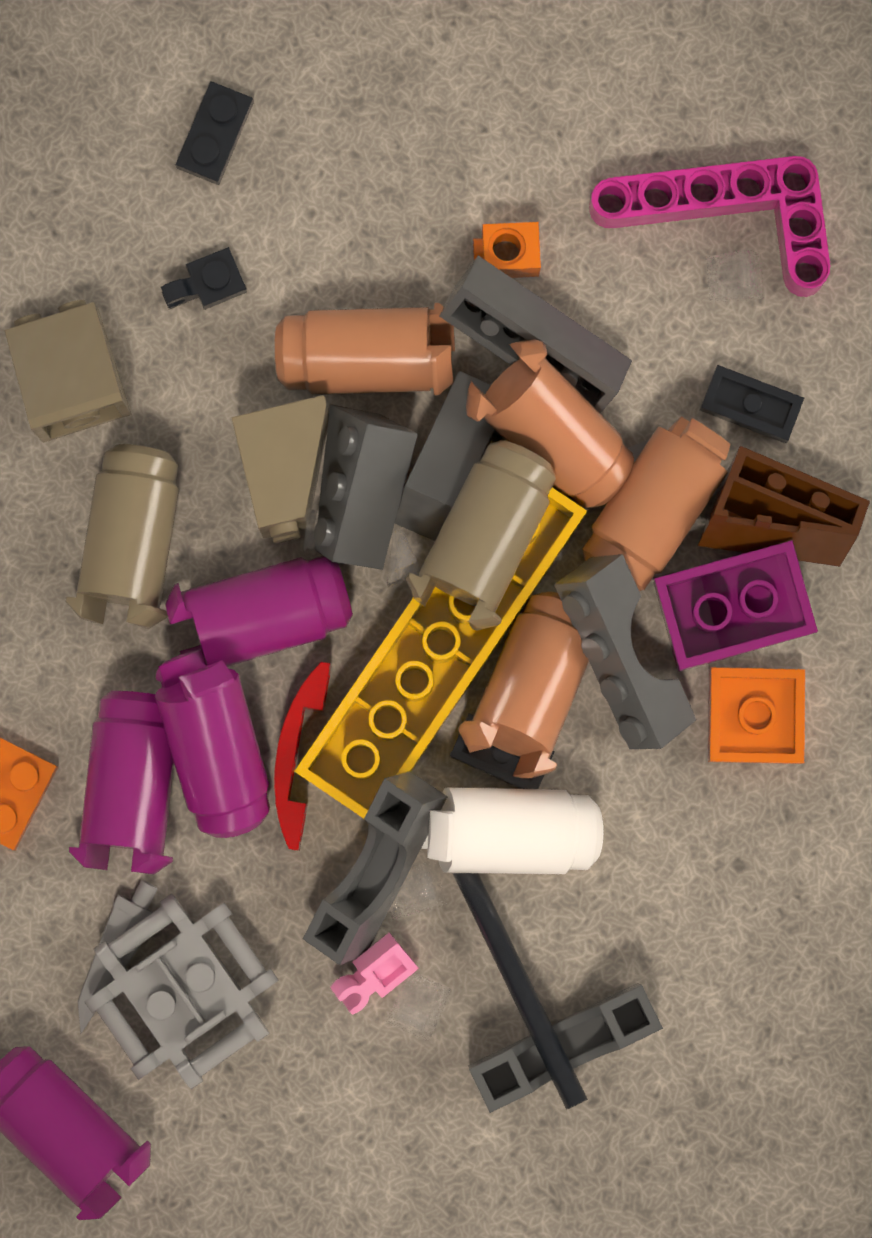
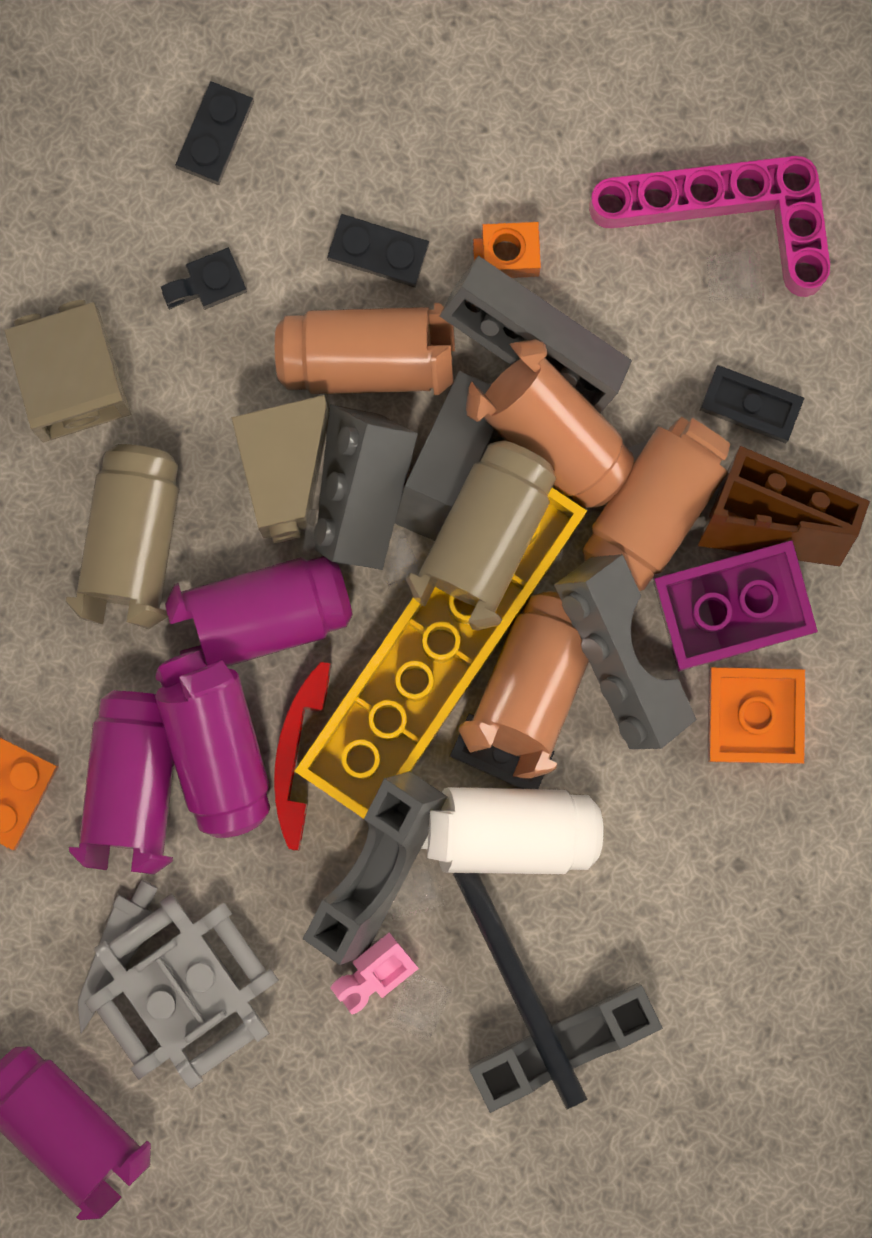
none -> black plate [327,214,430,288]

